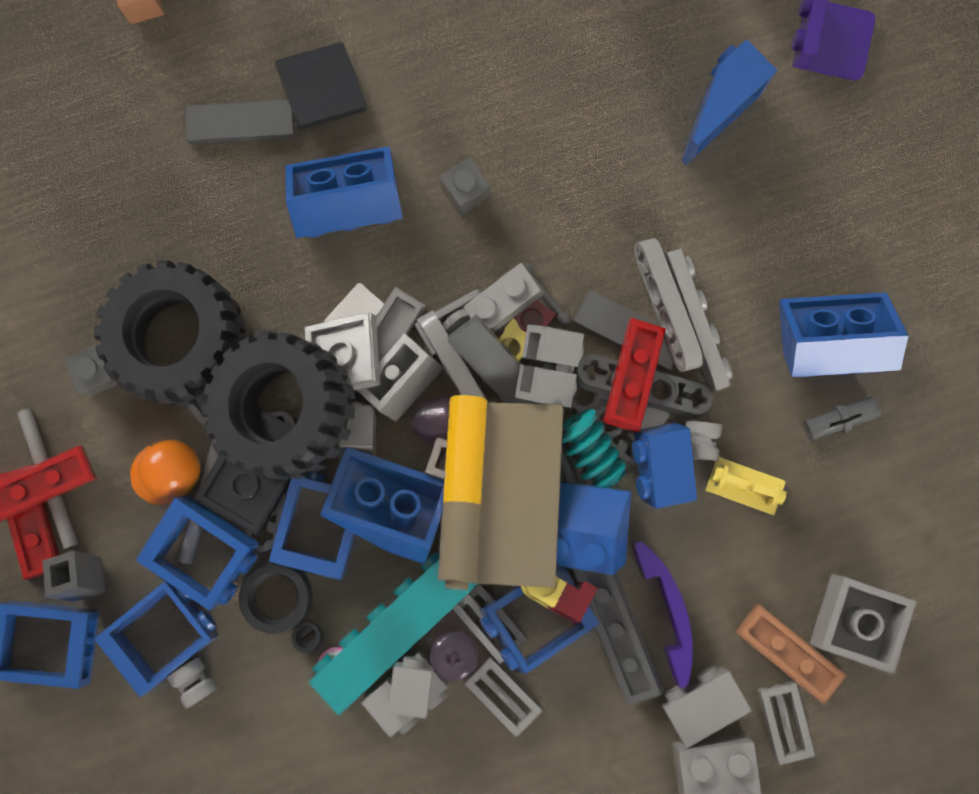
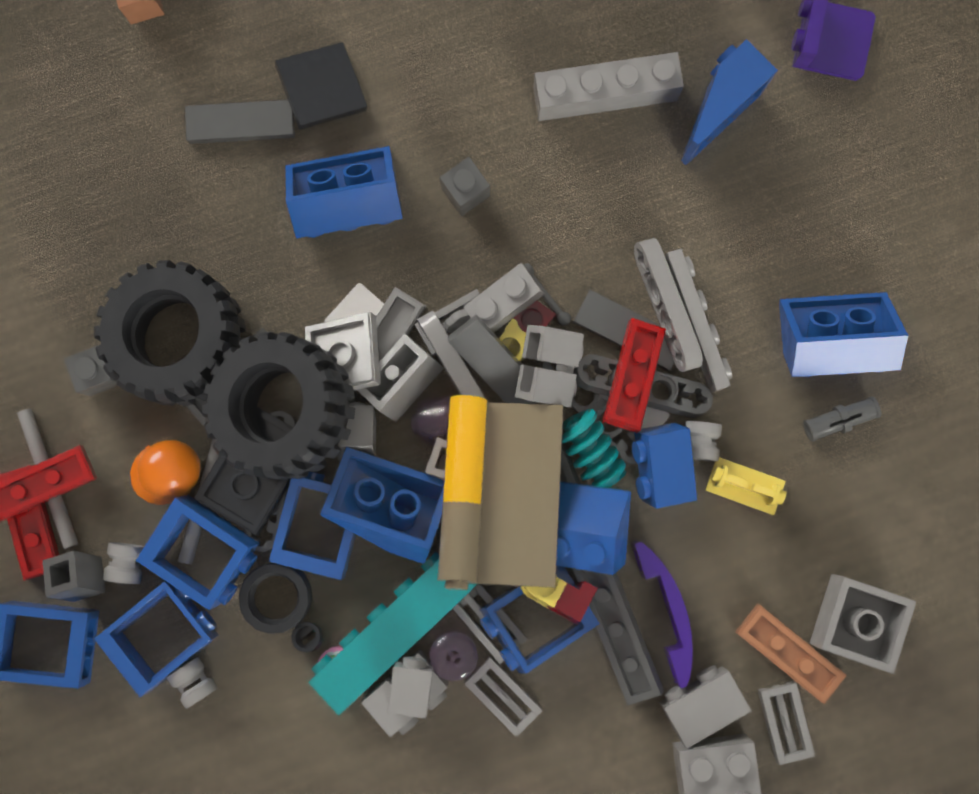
none -> light grey wheel [103,542,144,584]
none -> light grey brick [533,52,684,121]

